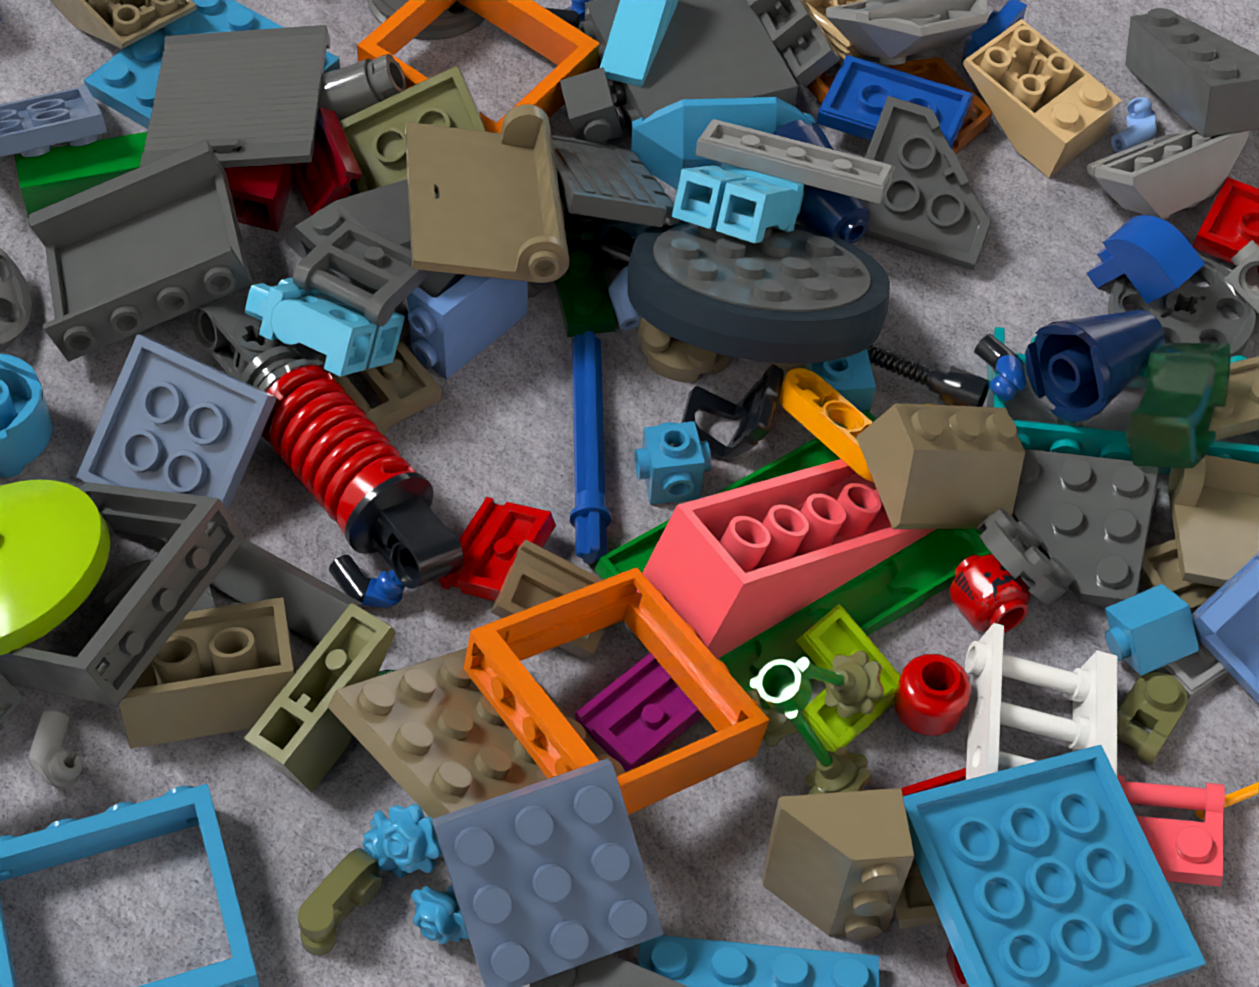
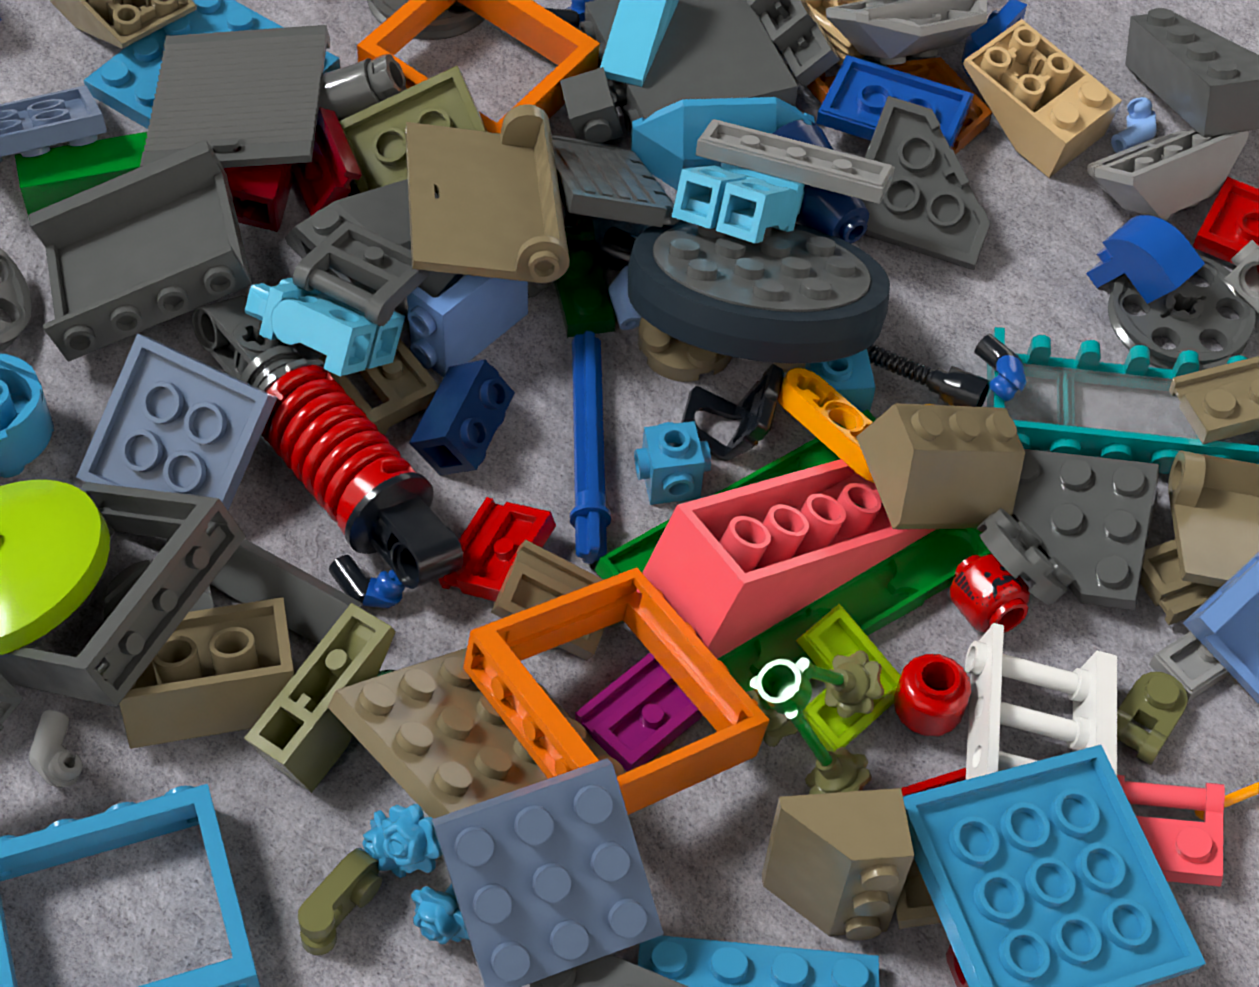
dark blue cone [1025,310,1165,422] -> none
dark azure brick [1105,584,1199,676] -> none
clear green brick [1126,343,1230,468] -> none
none -> dark blue brick [409,359,515,476]

